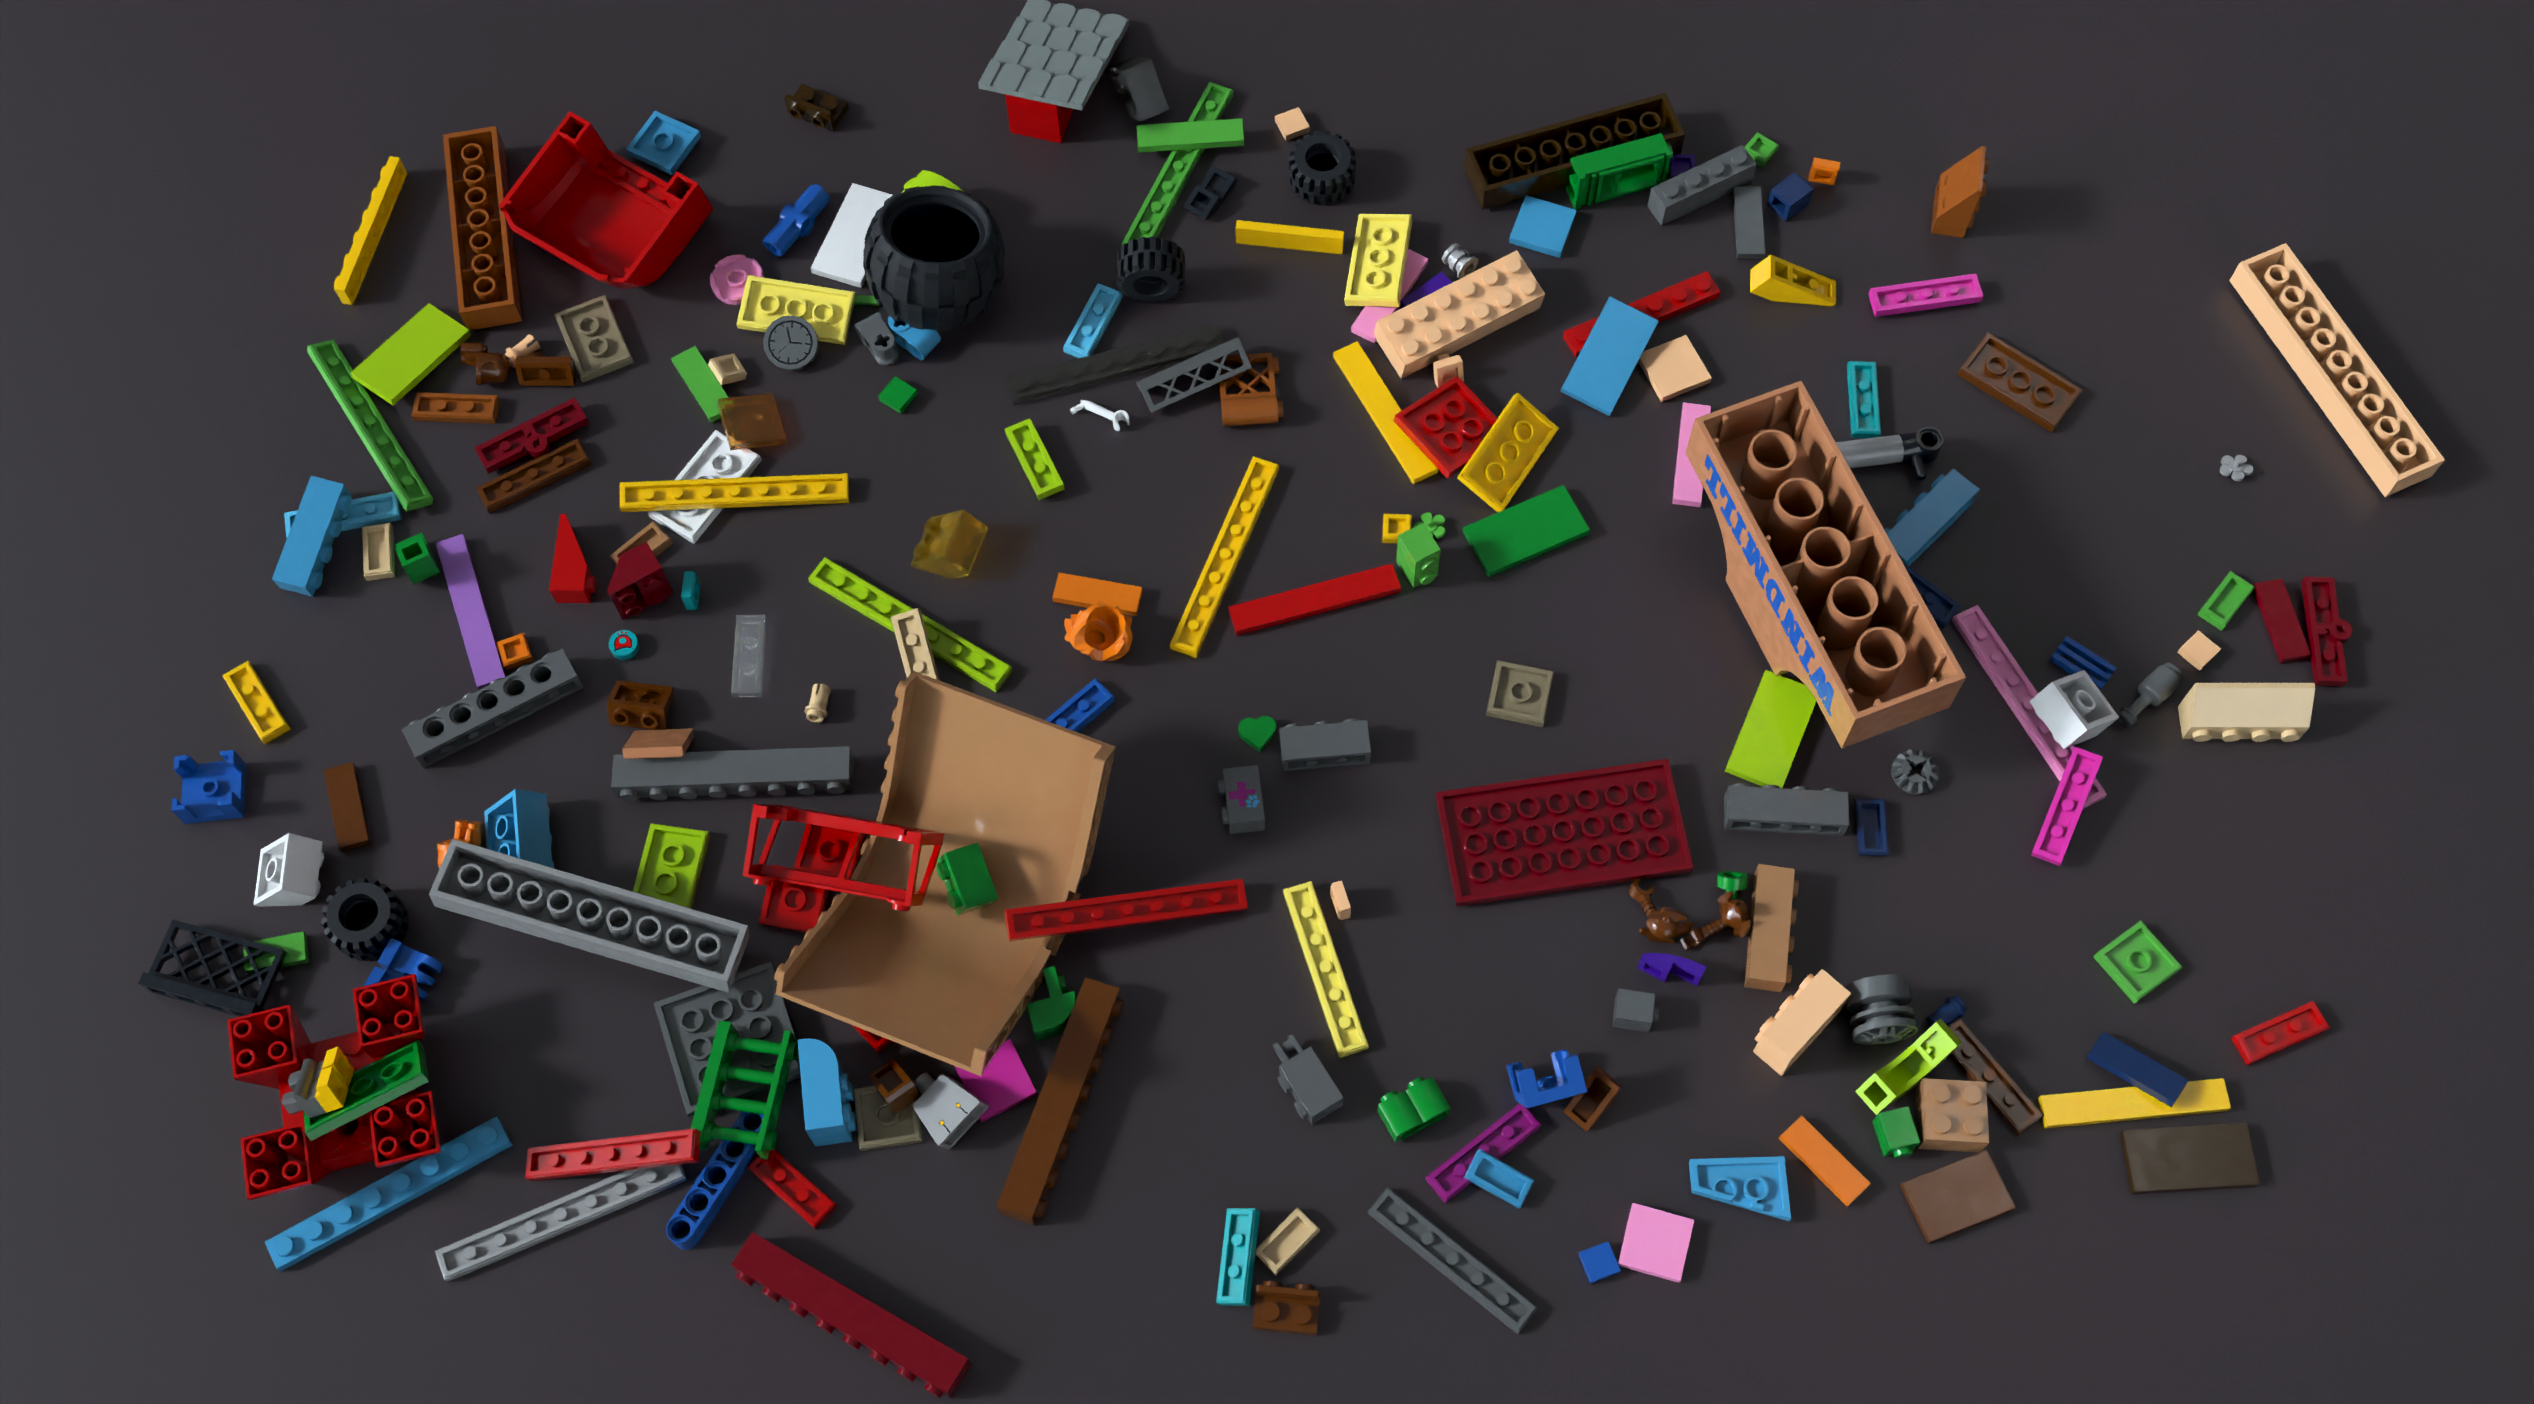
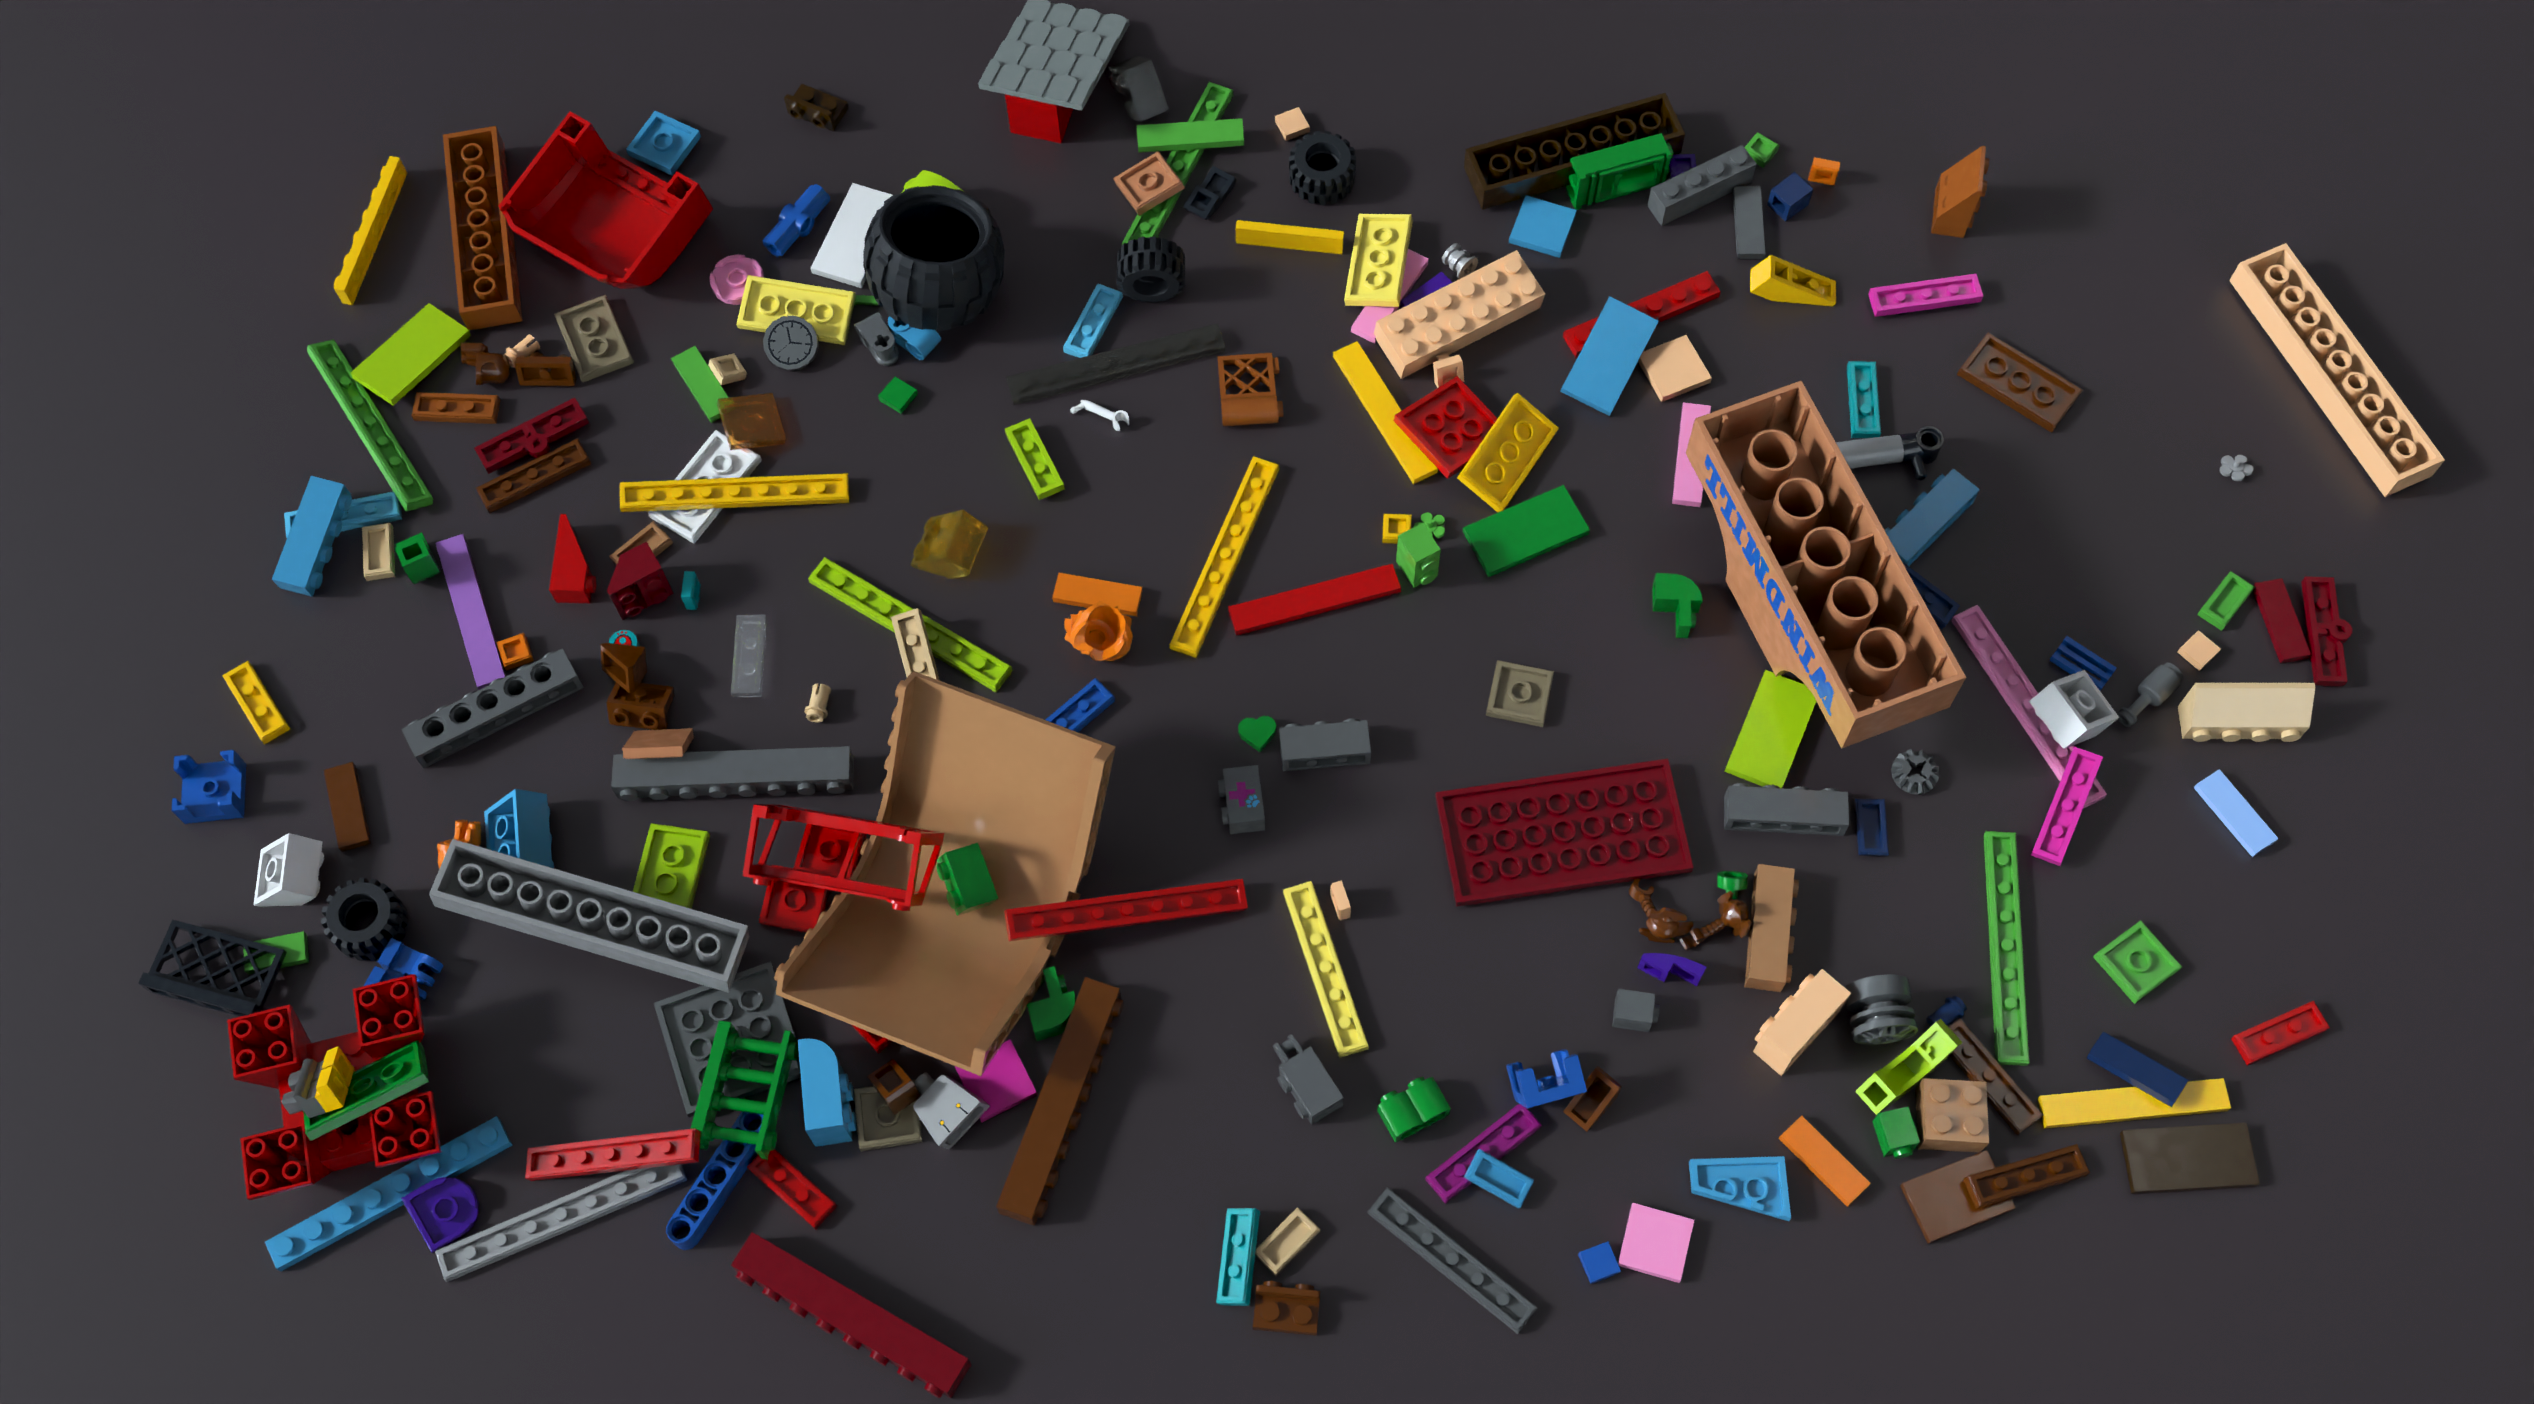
dark grey fence [1136,337,1252,413] -> none
none -> dark purple tile [401,1177,479,1253]
none -> reddish brown slope [600,643,647,693]
none -> nougat tile [1113,151,1185,216]
none -> green brick [1652,573,1702,638]
none -> reddish brown tile [1963,1144,2090,1209]
none -> bright green tile [1984,831,2029,1066]
none -> light blue tile [2194,769,2279,857]

